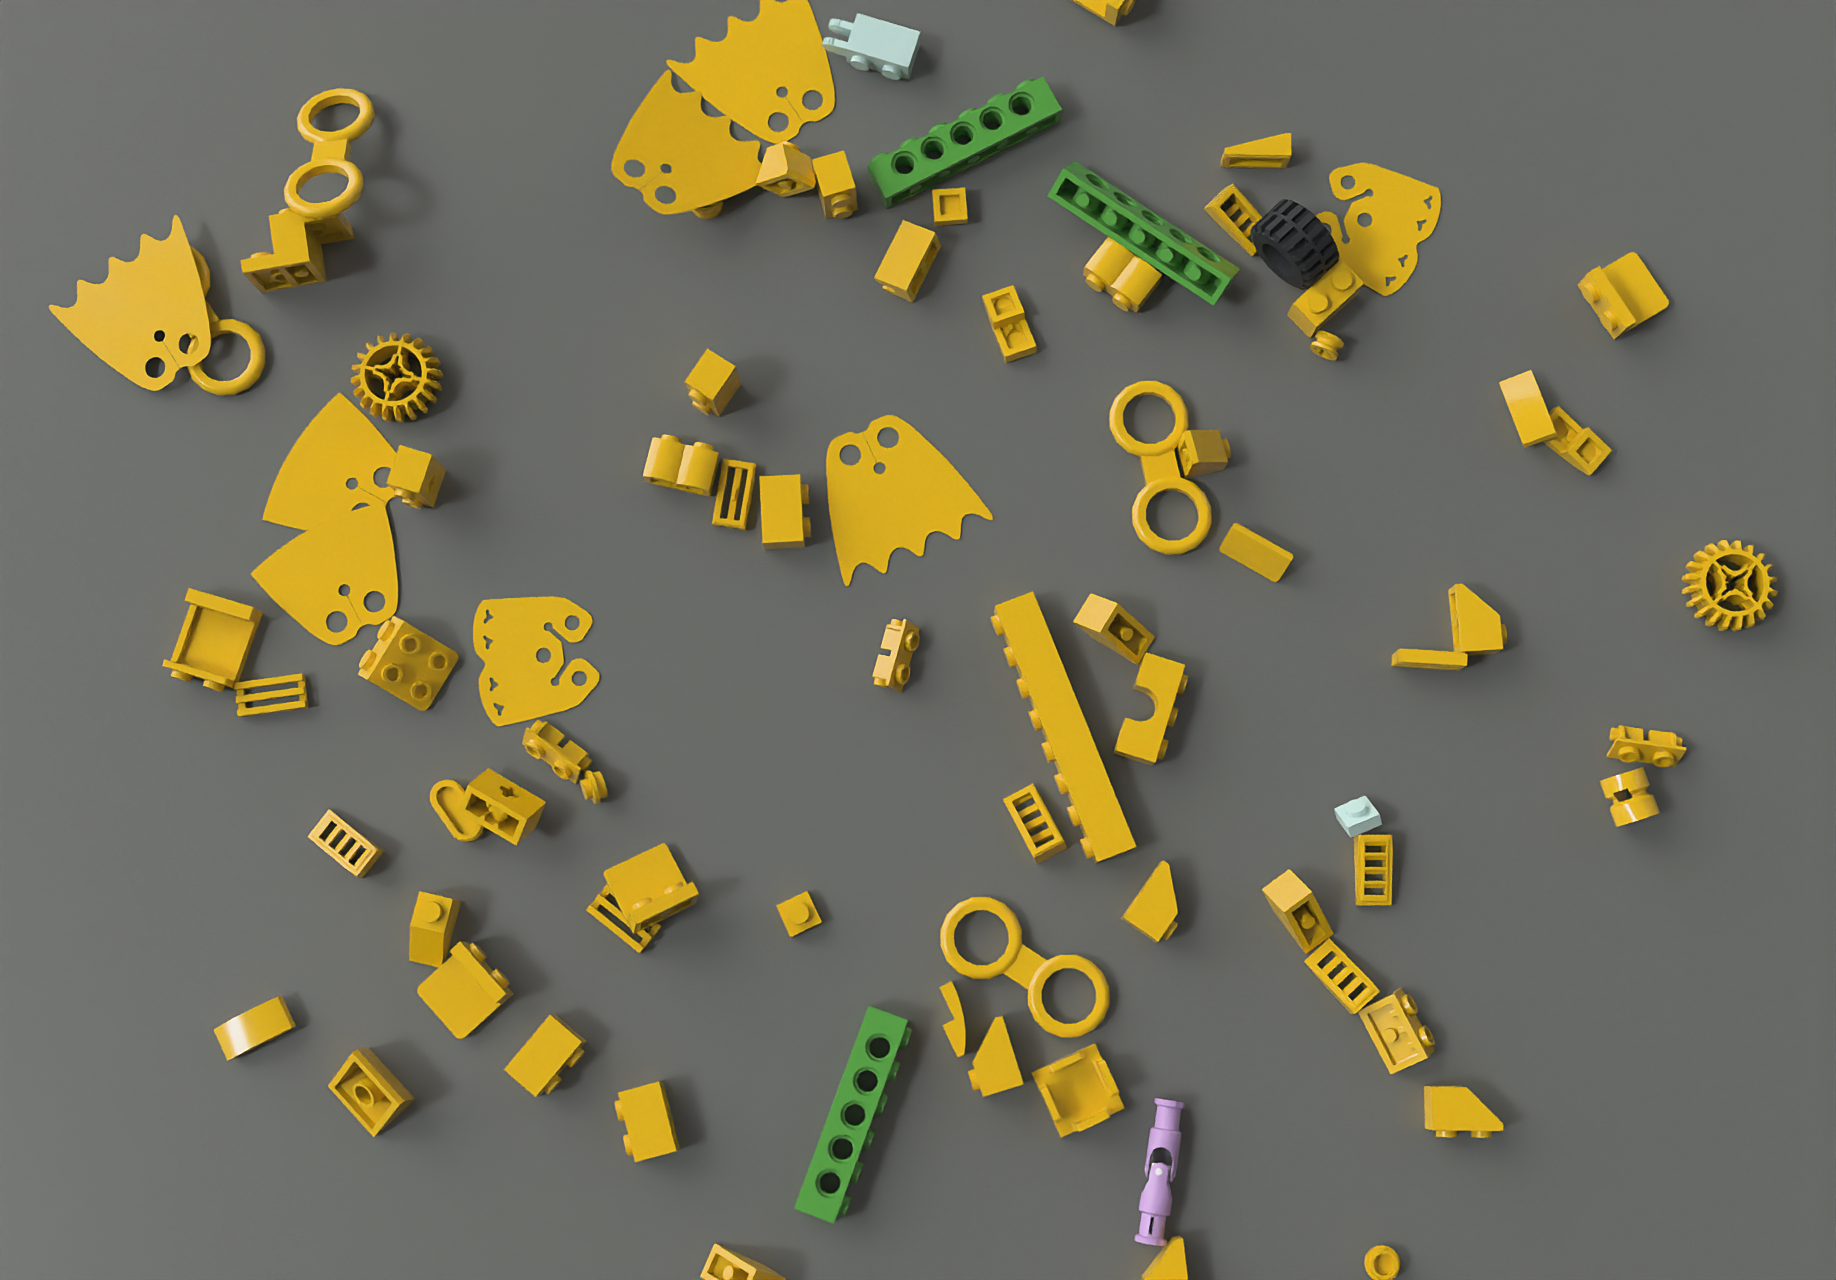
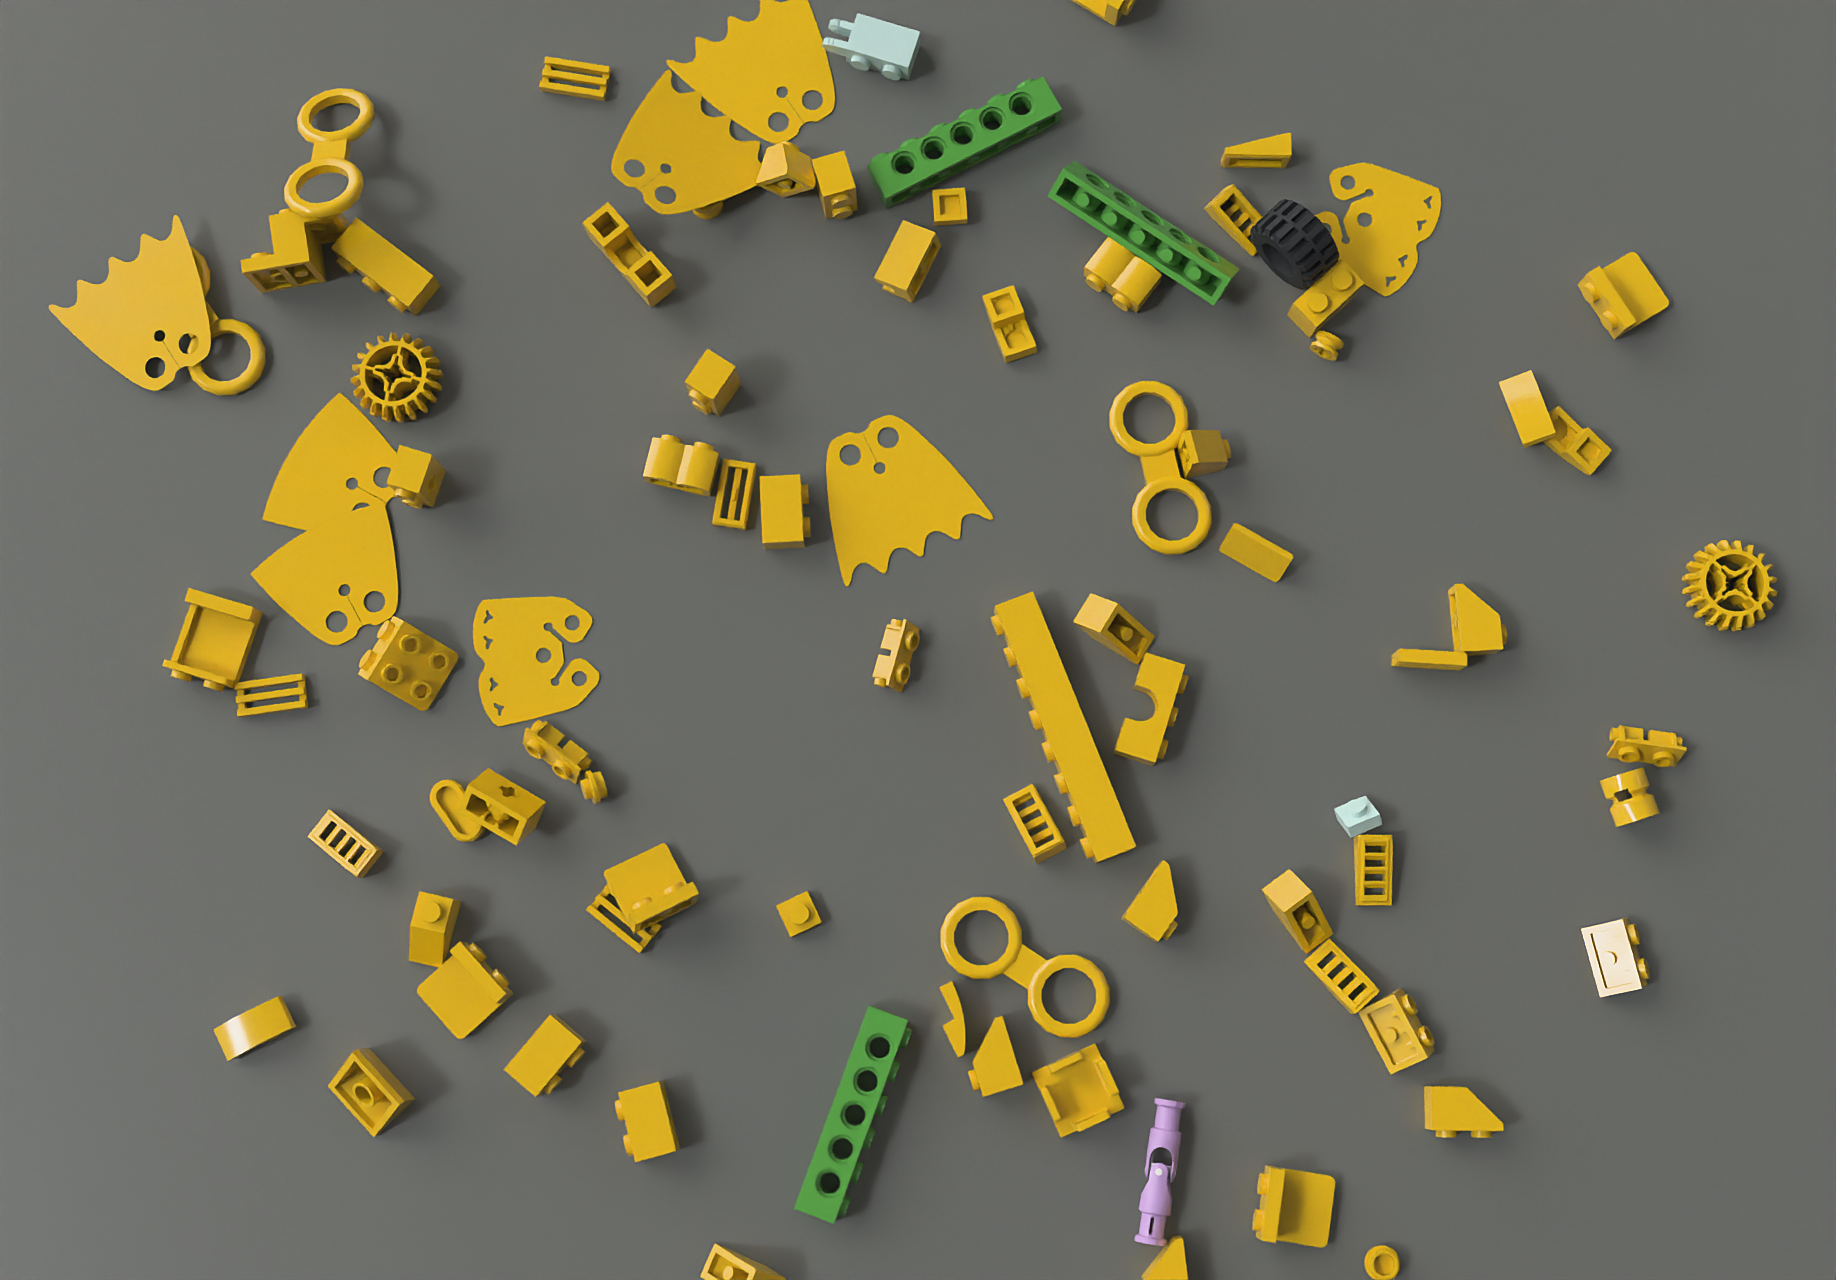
none -> yellow brick [331,217,440,316]
none -> yellow tile [539,56,611,101]
none -> yellow arch [582,202,677,308]
none -> yellow bracket [1252,1165,1335,1248]
none -> bracket [1581,917,1650,997]

